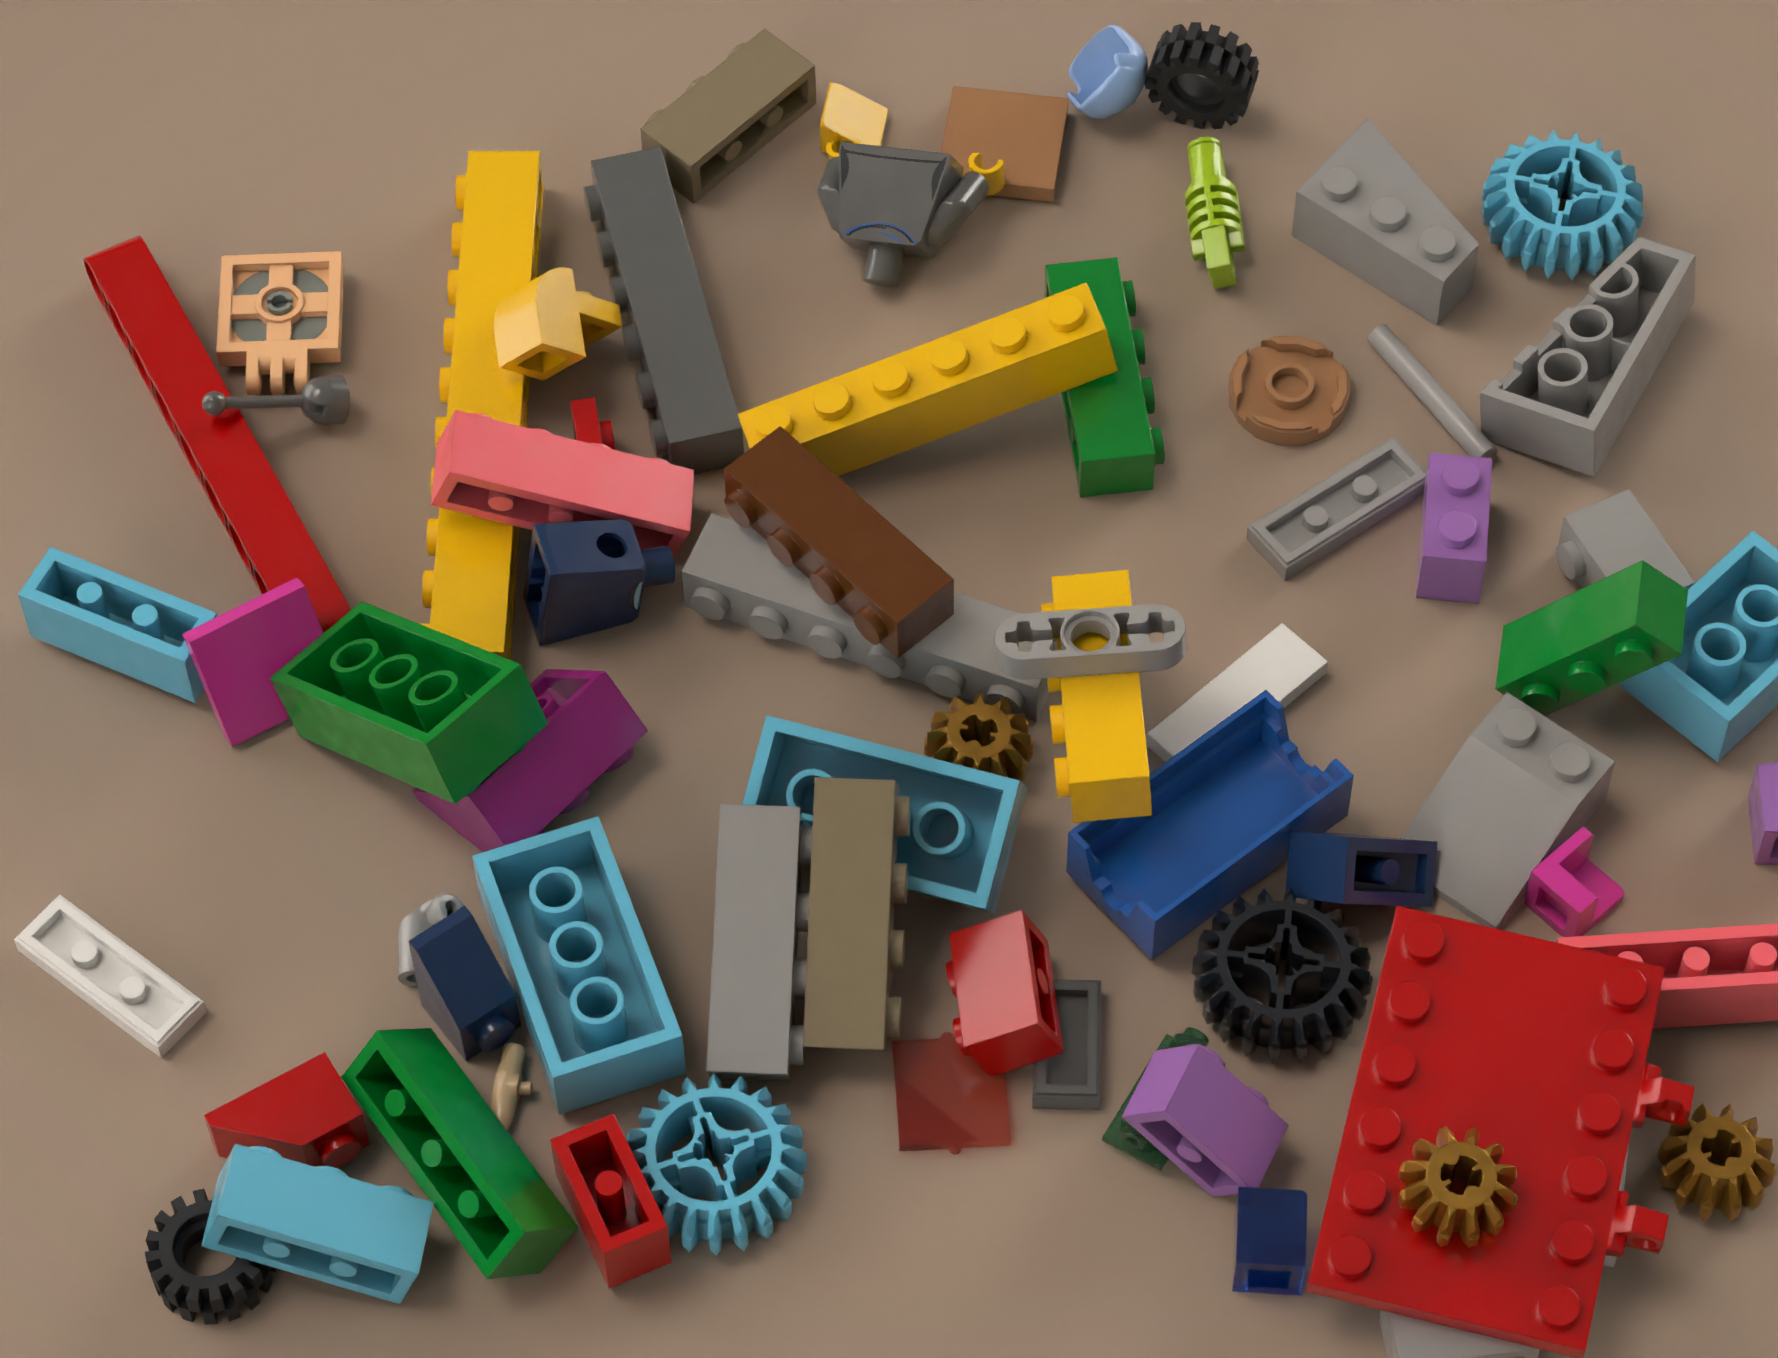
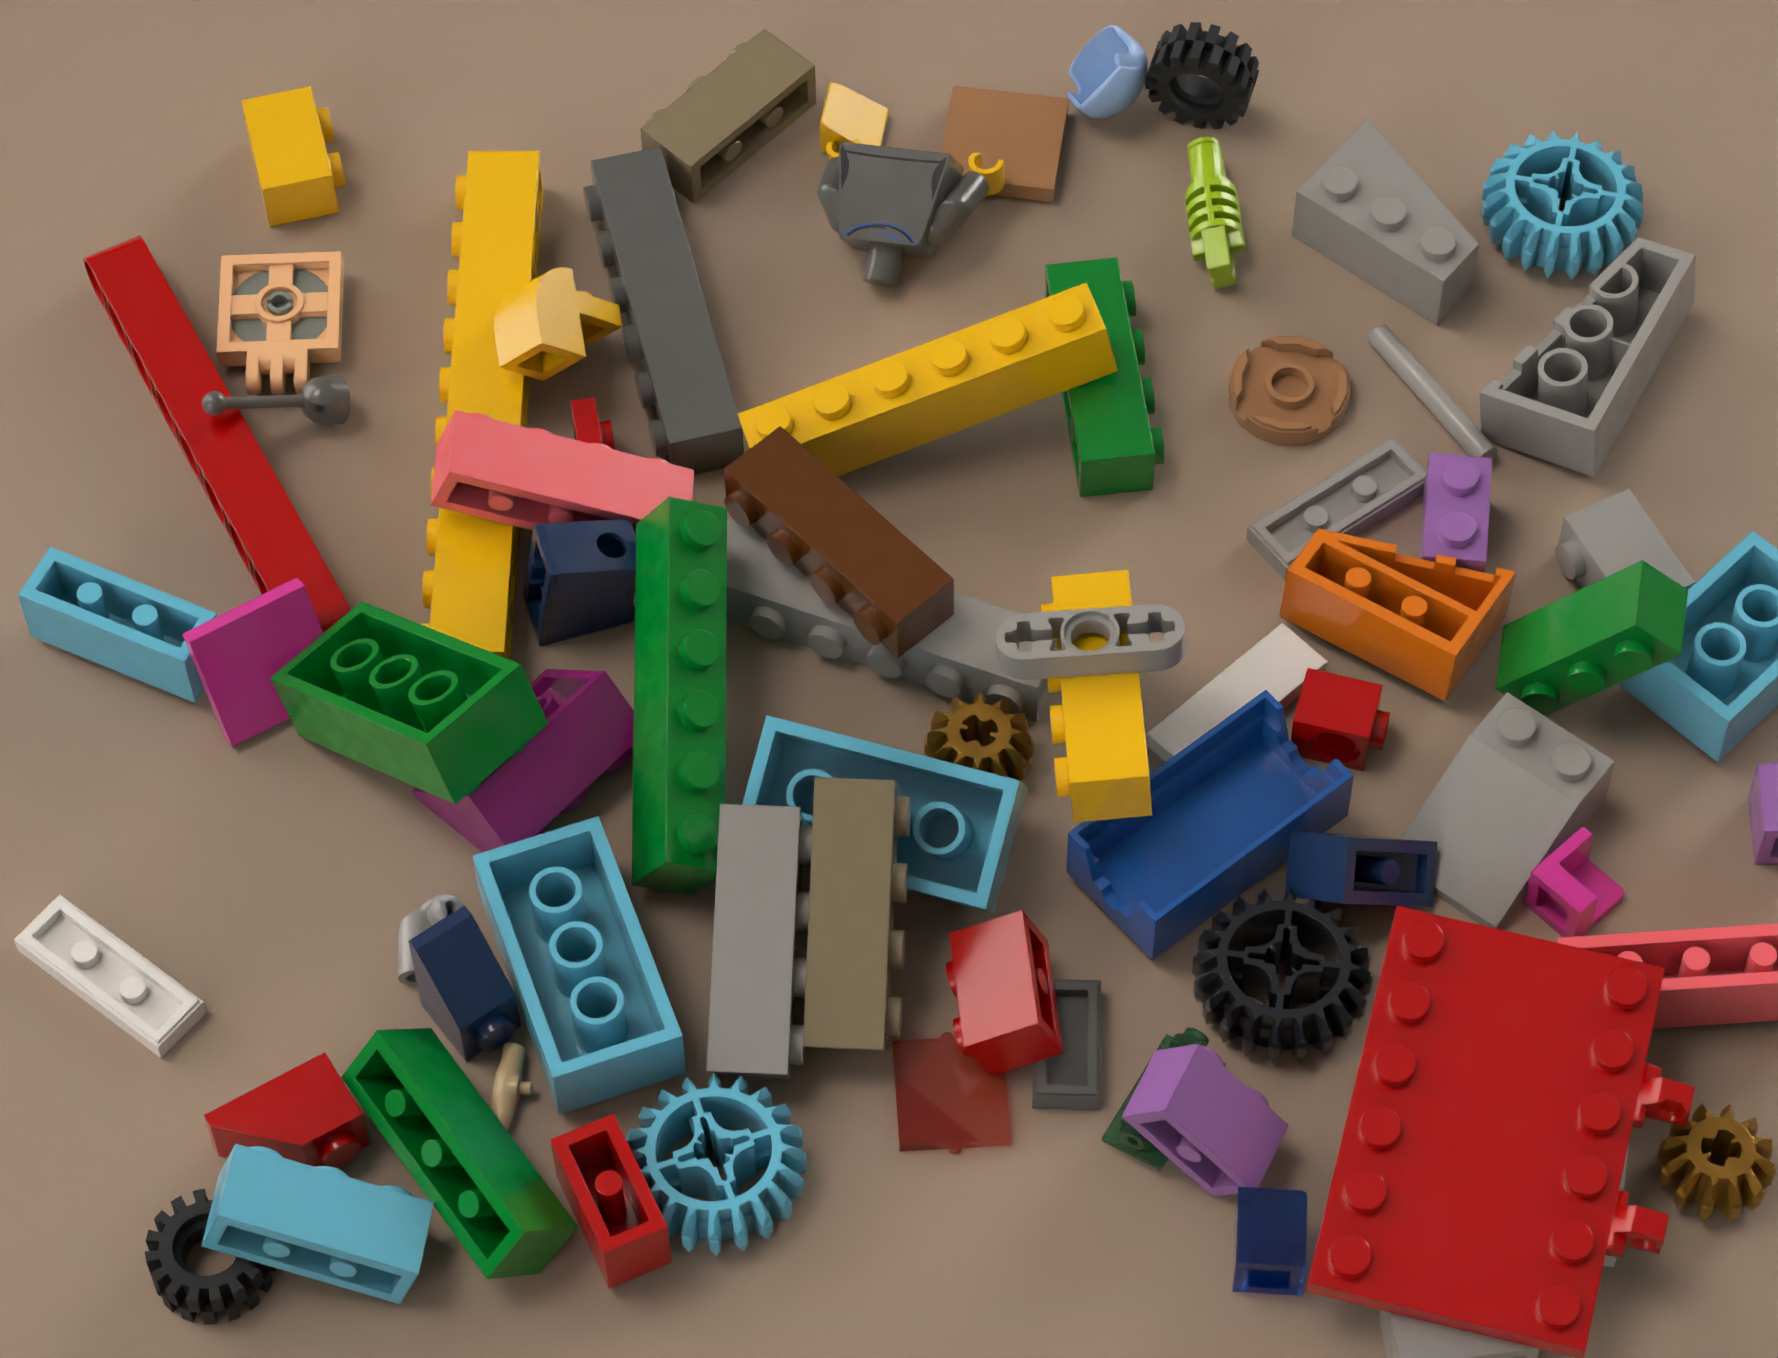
pearl gold gear [1398,1126,1518,1248] -> none
none -> yellow brick [241,86,346,227]
none -> green brick [632,496,727,895]
none -> orange wedge [1279,528,1516,702]
none -> red brick [1291,668,1391,772]

